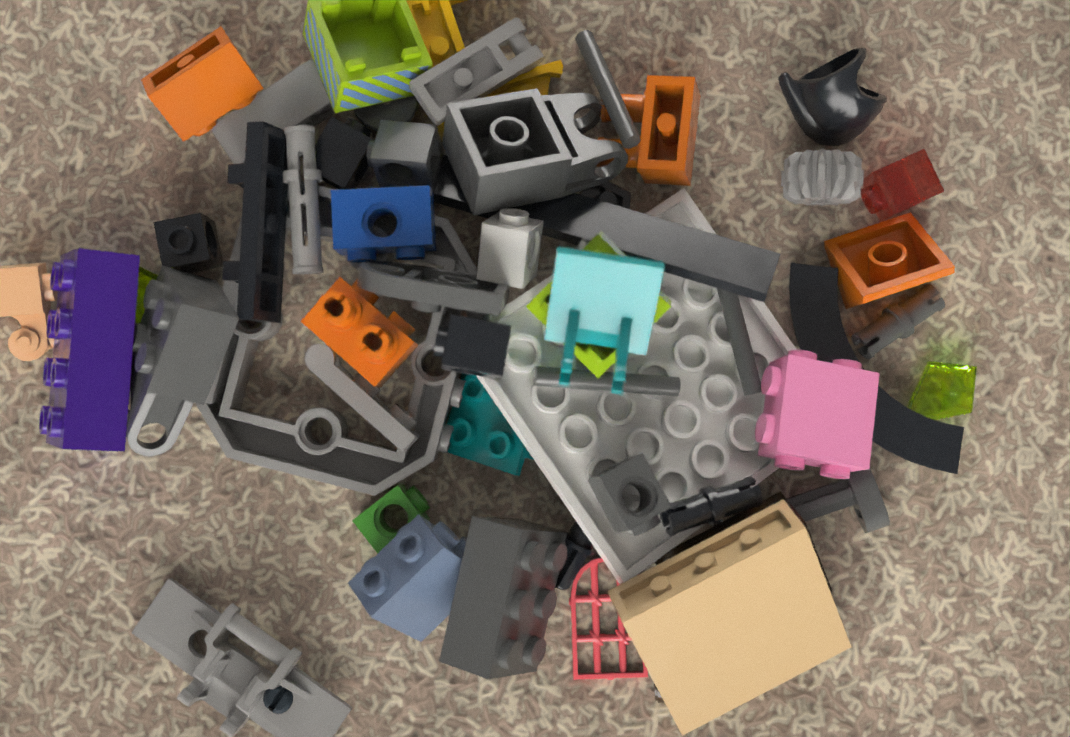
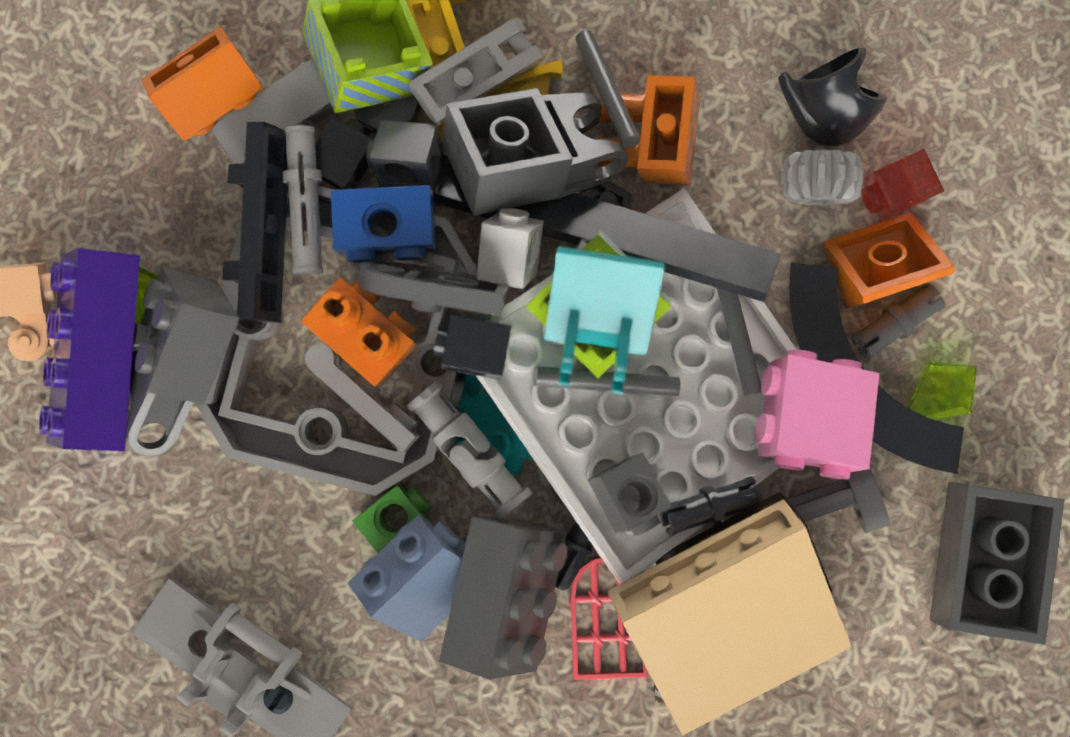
black brick [153,213,223,273] -> none
none -> light grey piece [406,380,532,520]
none -> dark grey brick [930,482,1065,645]

